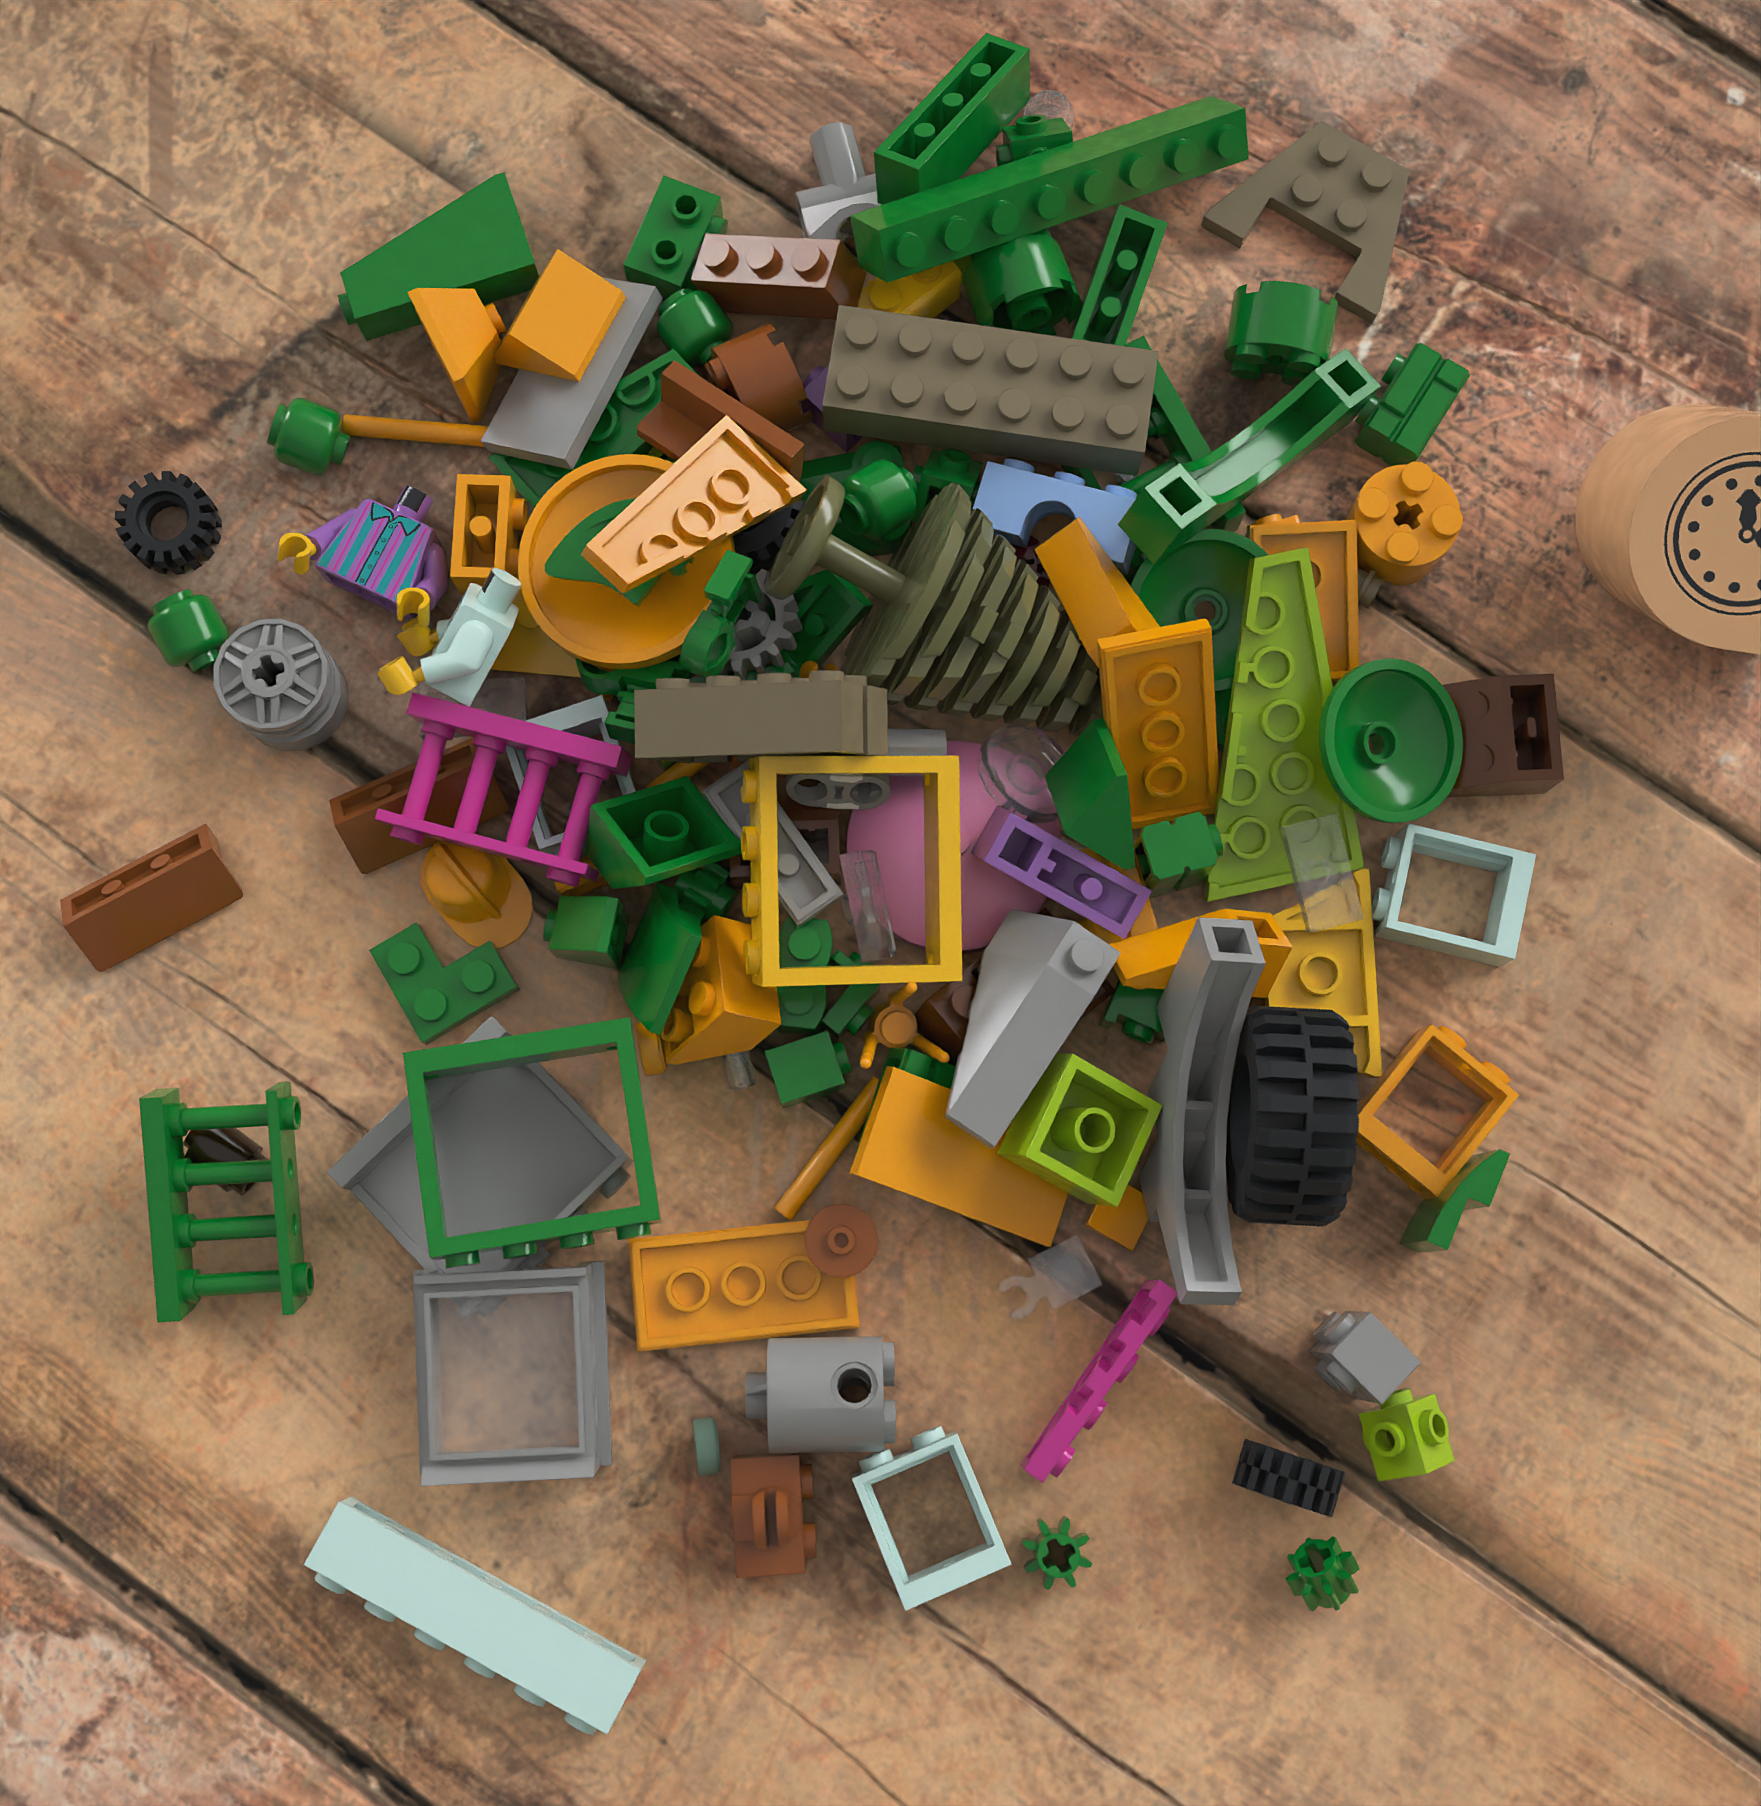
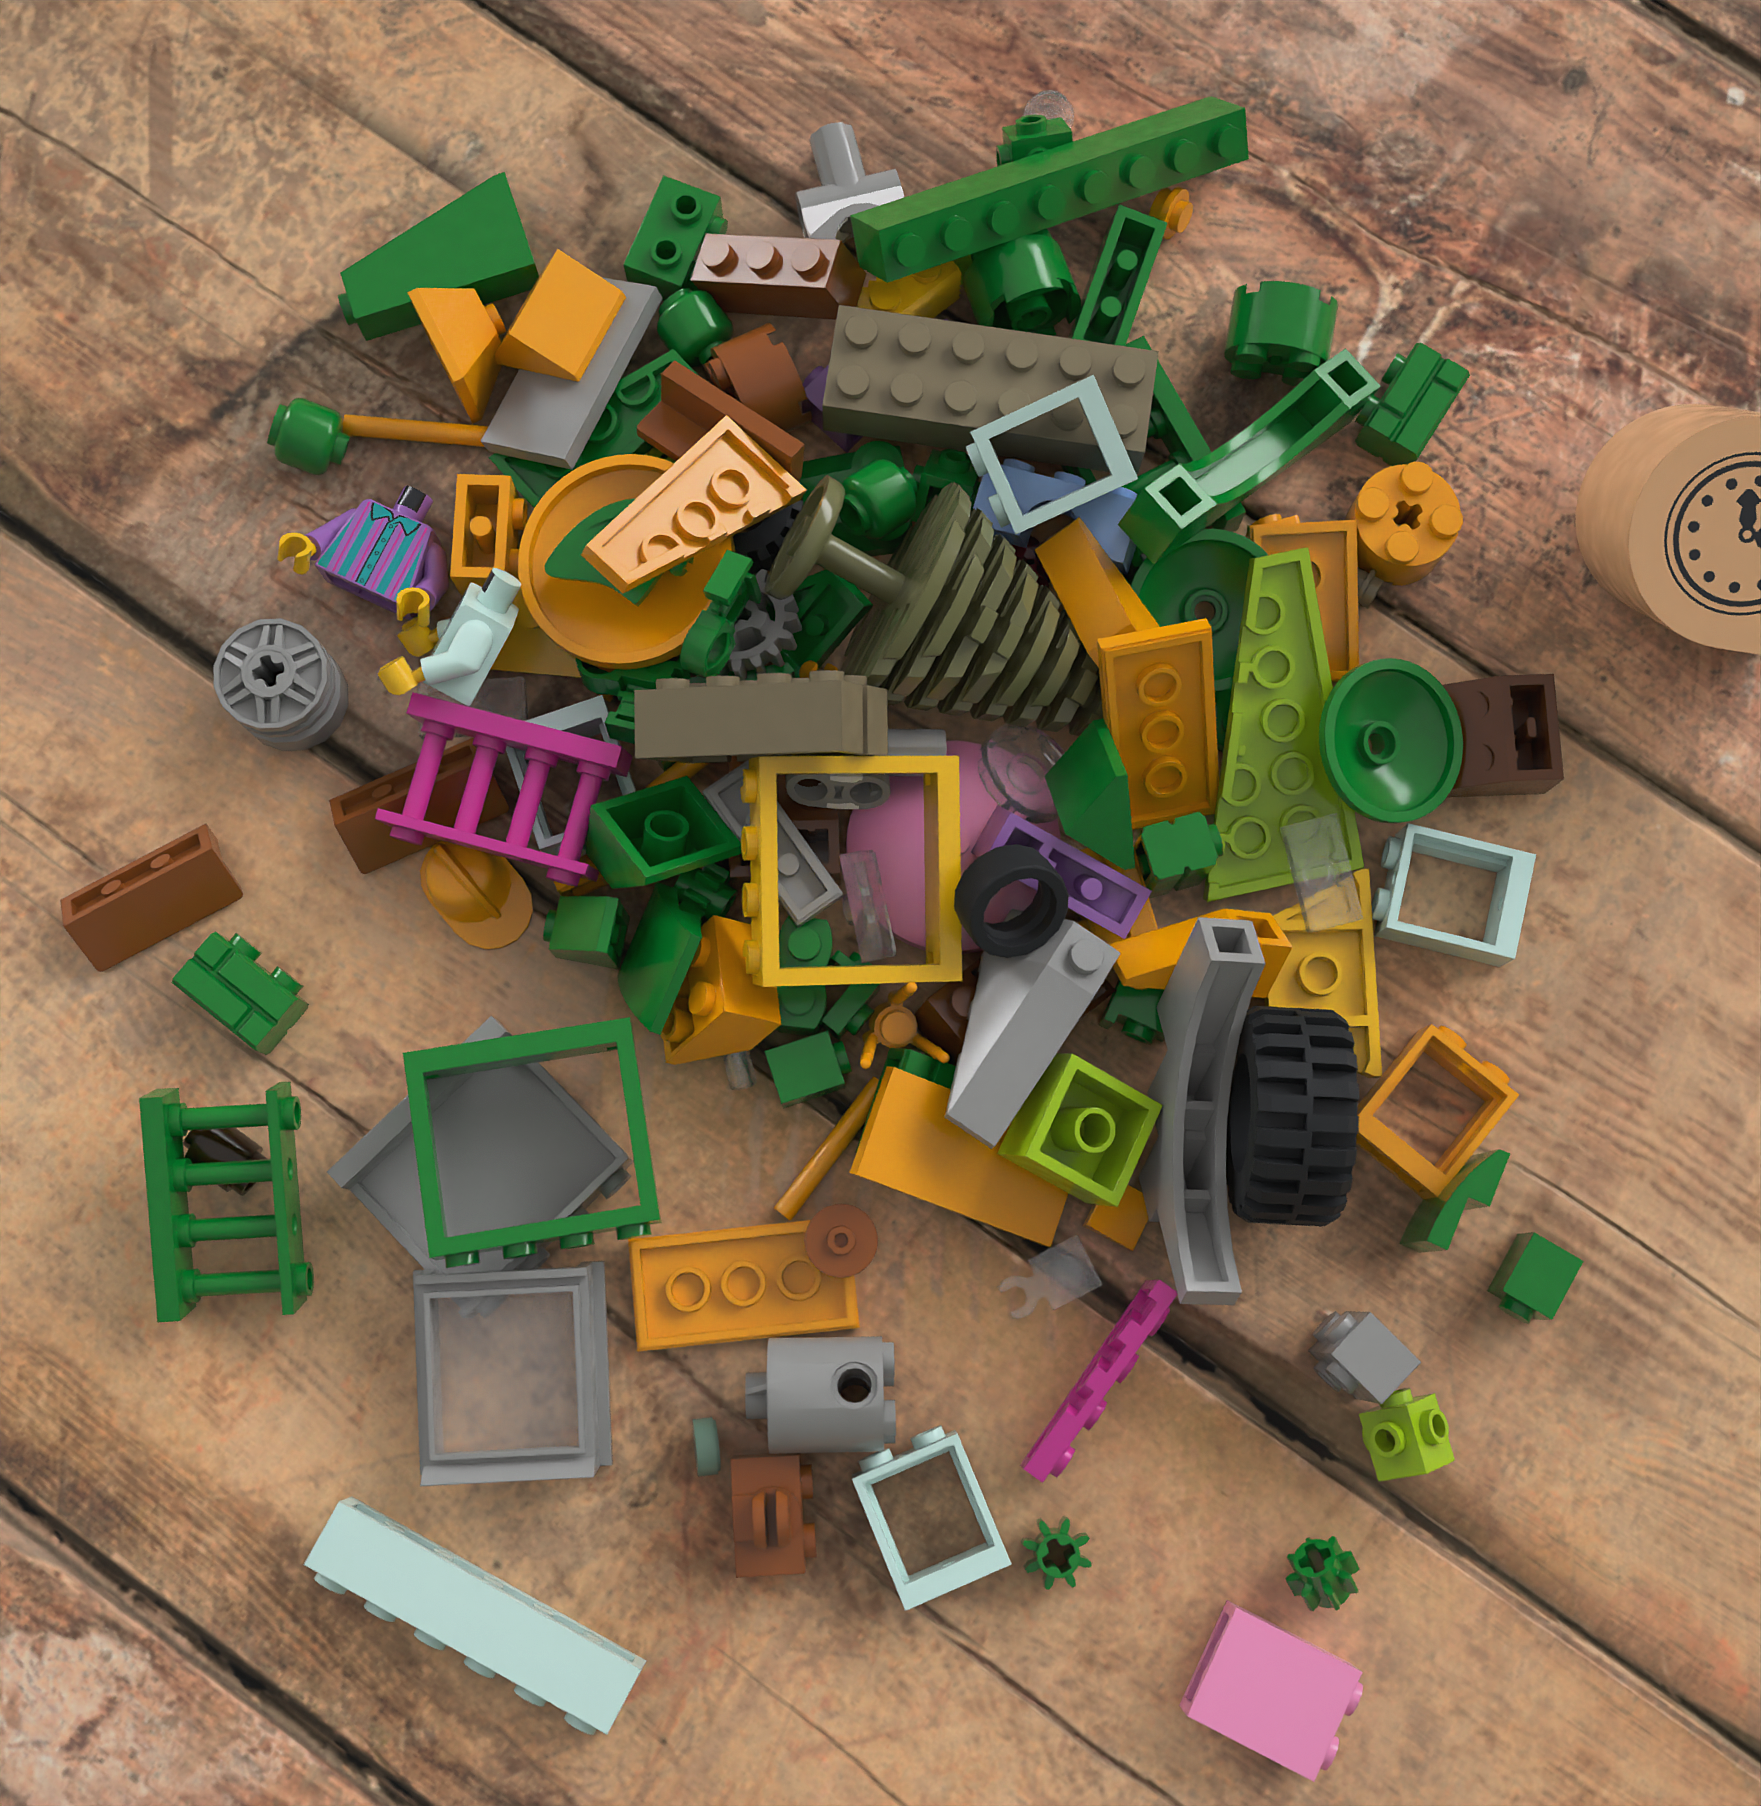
black tyre [115,471,222,575] -> none
green head [148,589,230,673] -> none
green plate [369,922,520,1045] -> none
light orange tile [636,1022,668,1076] -> none
green brick [874,33,1030,205] -> none
dark tan wing [1201,121,1410,324] -> none
black tyre [1232,1439,1345,1517] -> none
none -> green brick [171,932,309,1055]
none -> black tyre [954,844,1069,958]
none -> light aqua window [966,375,1138,535]
none -> light orange plate [1149,187,1193,240]
none -> bright pink brick [1179,1600,1363,1782]
none -> green brick [1487,1232,1584,1324]

